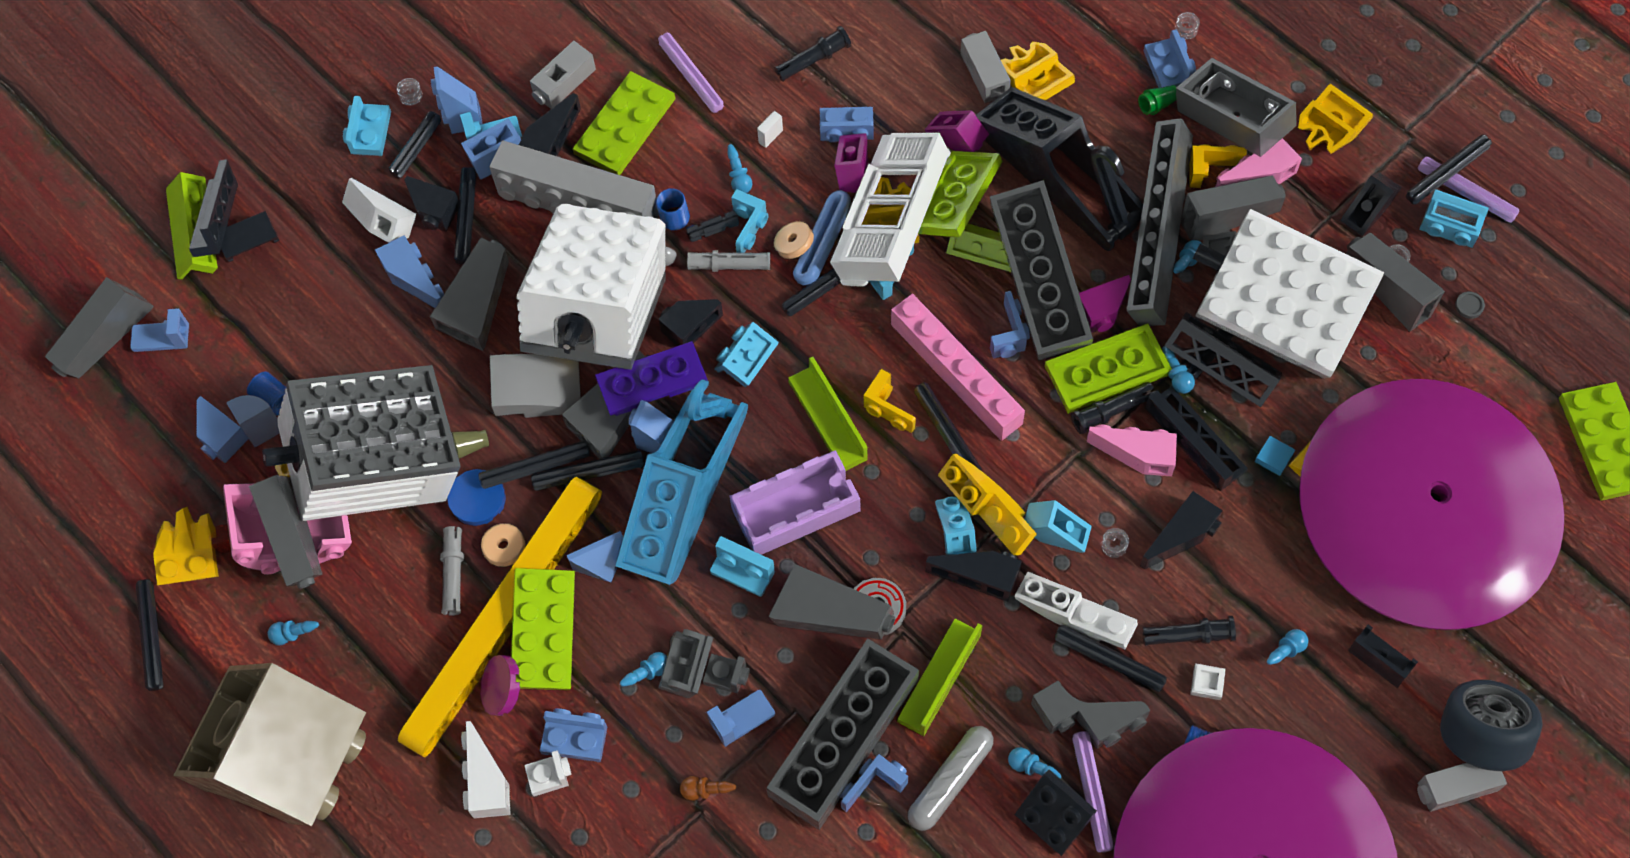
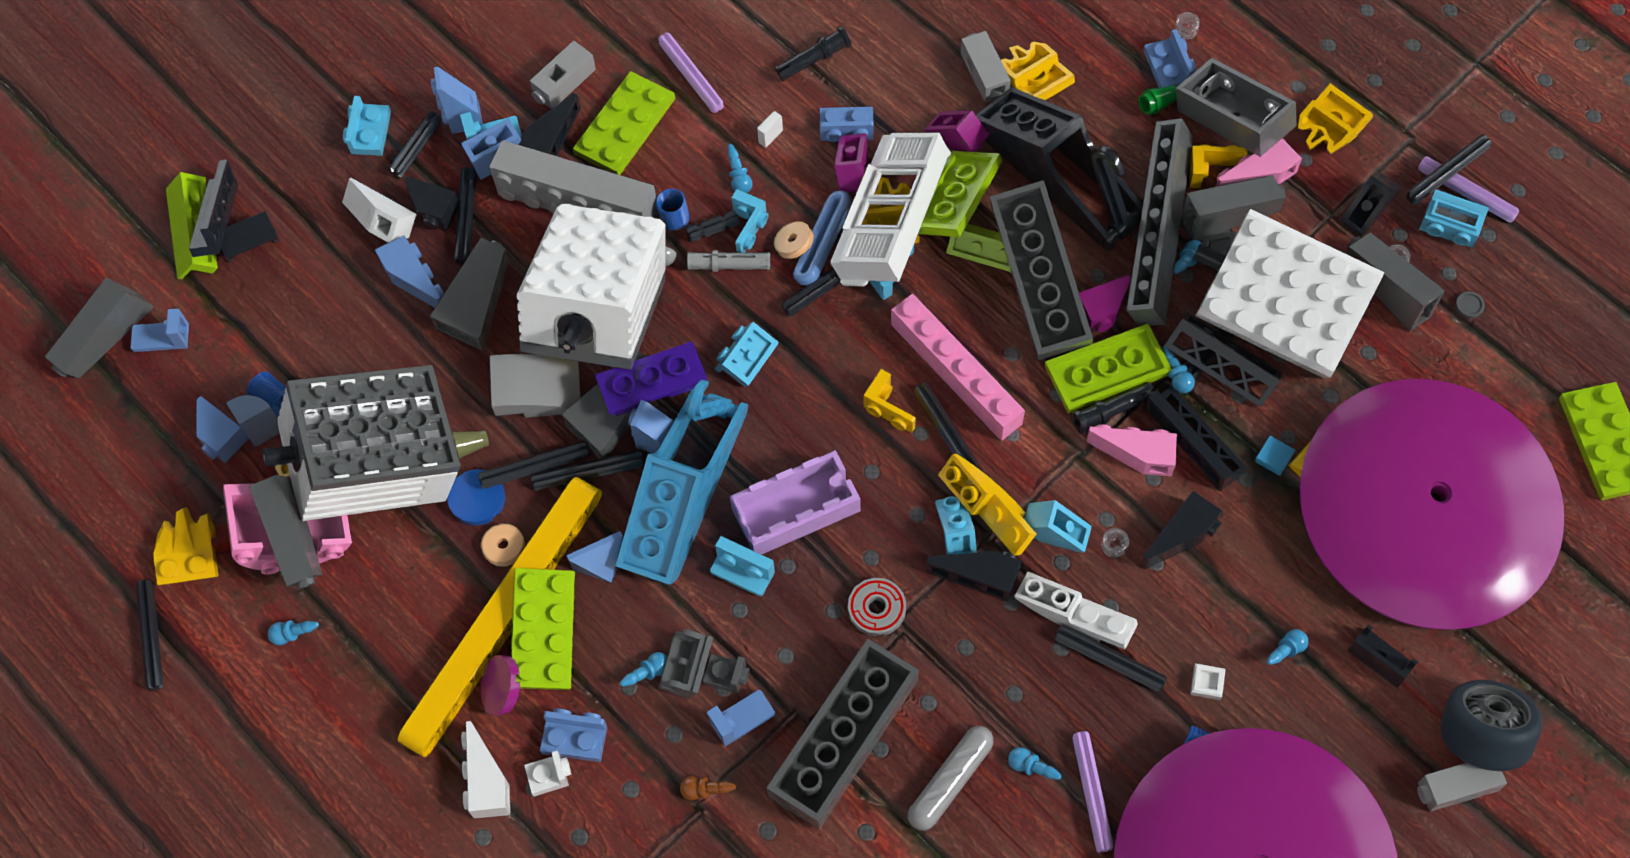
brick [173,663,366,826] -> none
clear bush [396,78,422,105] -> none
light grey pin [440,526,464,616] -> none
black slope [658,299,723,346] -> none
dark grey slope [769,564,895,640] -> none
lime panel [788,357,867,471] -> none
medium blue bracket [840,754,908,812] -> none
lime panel [897,619,982,736] -> none
medium blue bracket [990,291,1030,358] -> none
black plate [1014,769,1097,856] -> none
dark grey arch [1031,680,1150,749] -> none
black pin [1142,616,1236,646] -> none

